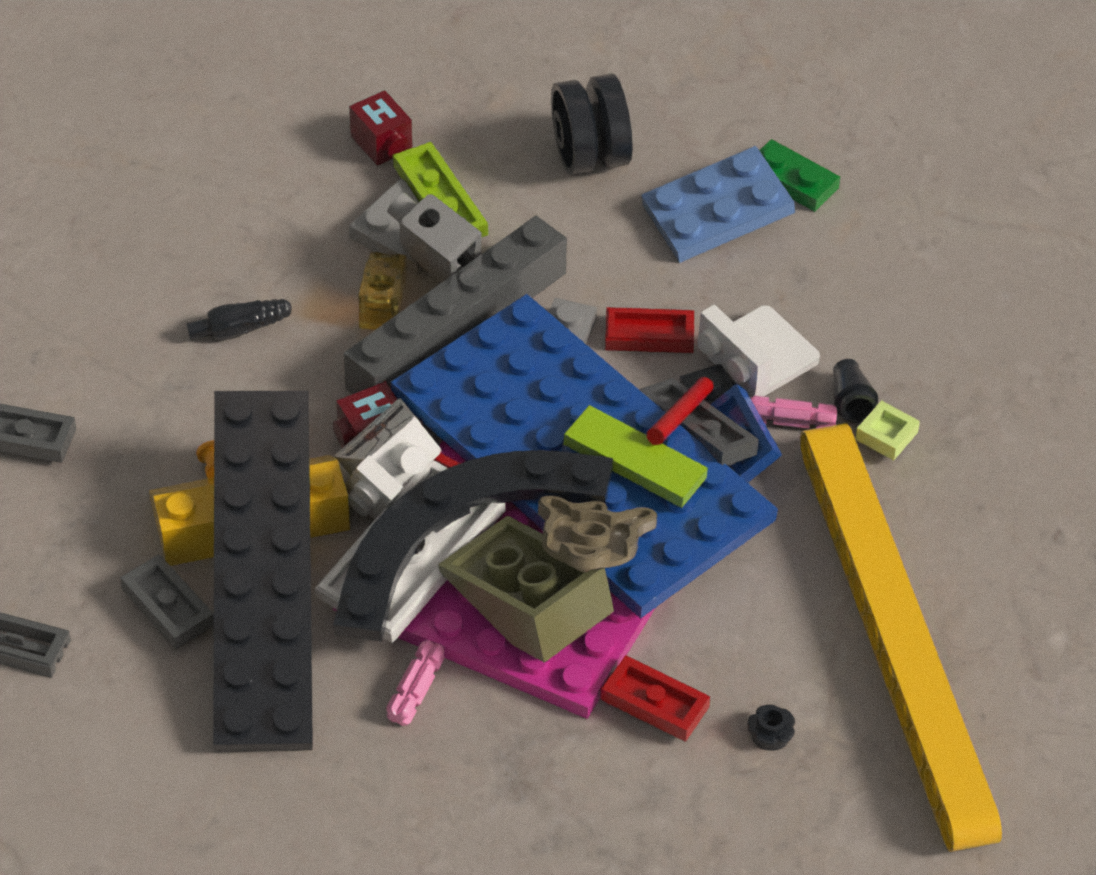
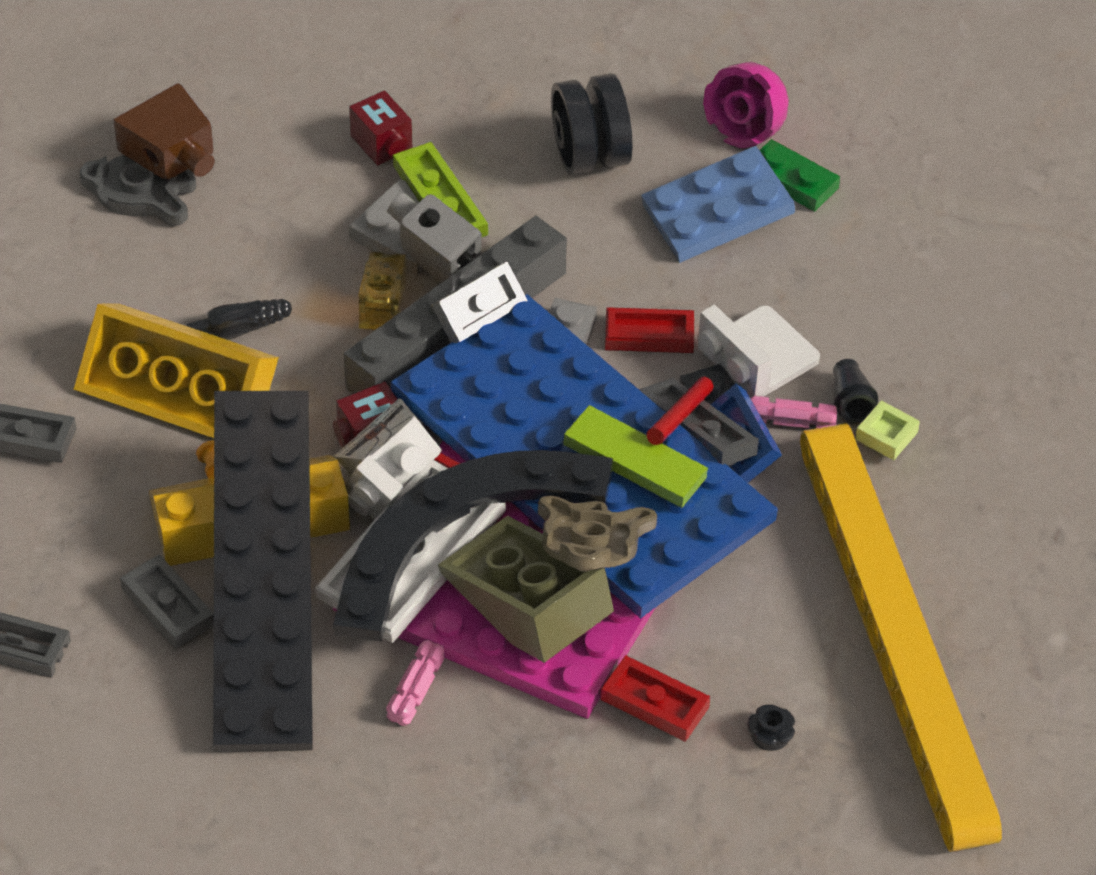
none -> yellow slope [73,303,279,438]
none -> dark grey tile [80,155,197,226]
none -> reddish brown torso [113,83,215,179]
none -> plate [431,262,528,343]
none -> dark pink cylinder [703,62,789,148]

